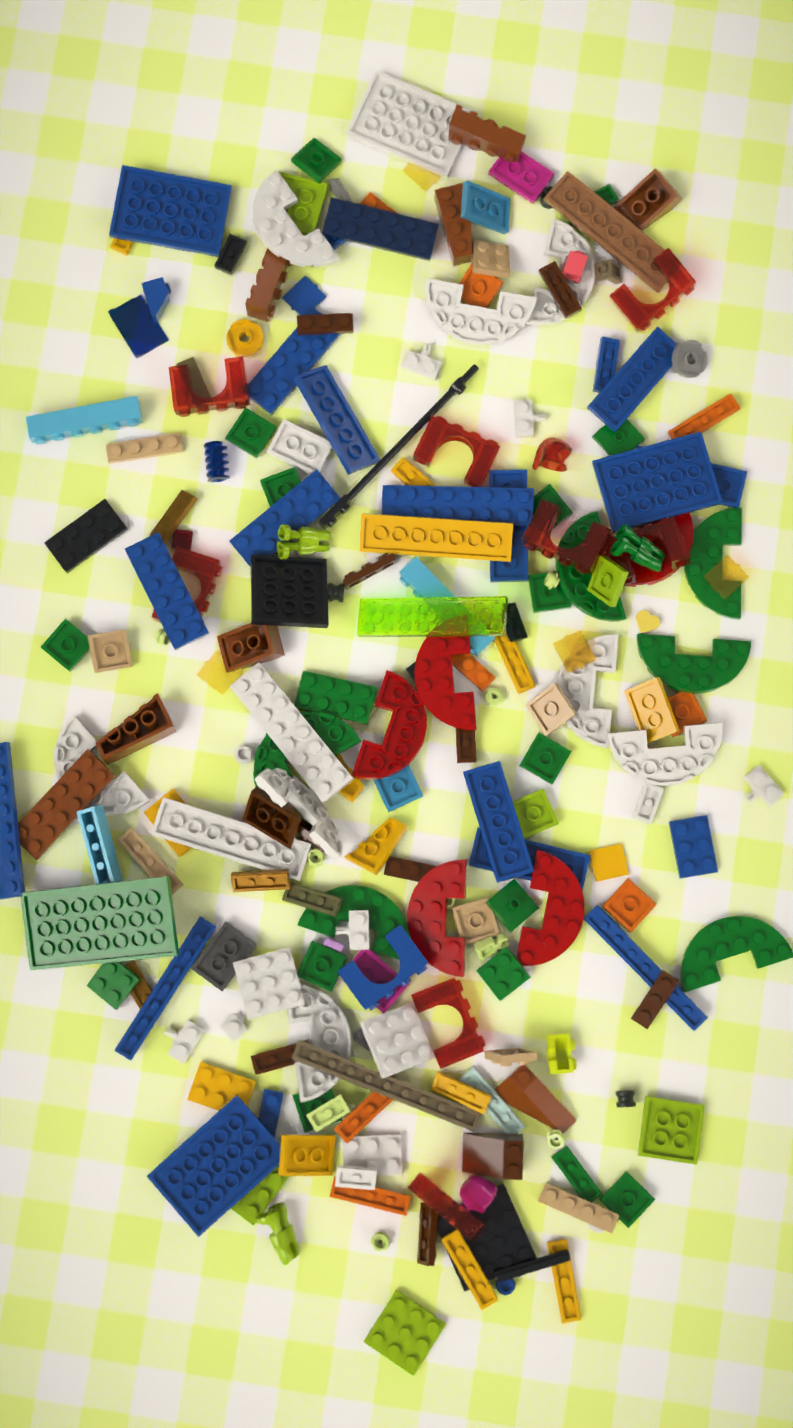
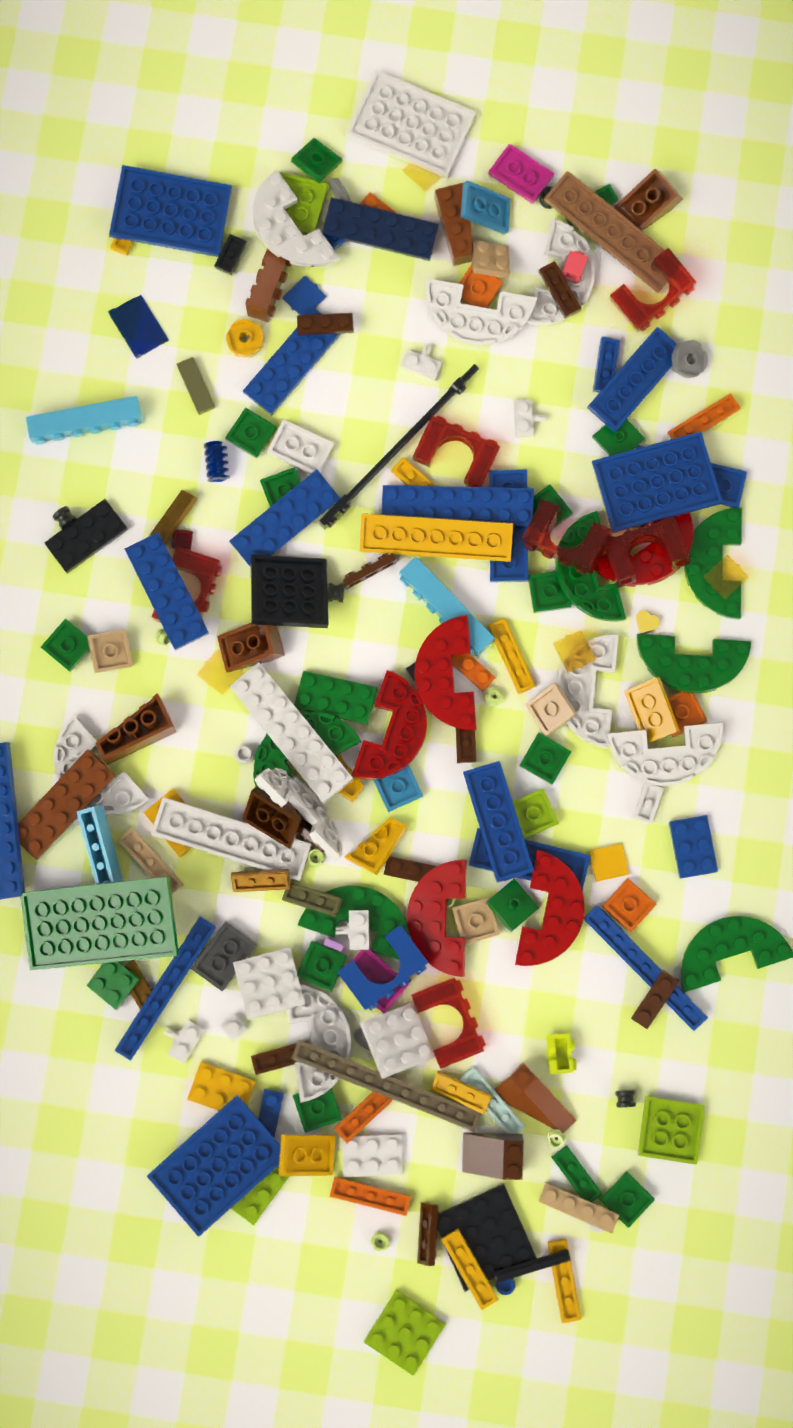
tan plate [106,433,183,464] -> none
blue slope [141,277,171,324] -> none
clear red arch [168,356,251,417] -> none
lime piece [255,1202,300,1265] -> none
lime piece [277,524,331,559] -> none
blue plate [294,365,381,475] -> none
yellowish green plate [306,1094,351,1132] -> none
white plate [335,1165,377,1190] -> none
clear neon green plate [357,596,508,637] -> none
clear red arch [408,1172,488,1241] -> none
dark orange wedge [448,104,526,163] -> none
dark pink hair [459,1175,498,1213] -> none
yellowish green plate [473,933,510,961] -> none
green plate [476,946,531,1001] -> none
tan plate [484,1047,537,1067] -> none
black plate [498,602,528,642] -> none
clear red piece [532,437,572,472] -> none
yellowish green plate [544,571,560,589] -> none
lime plate [587,555,629,607] -> none
dark tan bracket [594,259,622,284] -> none
green piece [610,524,665,572] -> none
white plate [743,765,785,807] -> none
none -> pearl dark grey wheel [52,506,77,529]

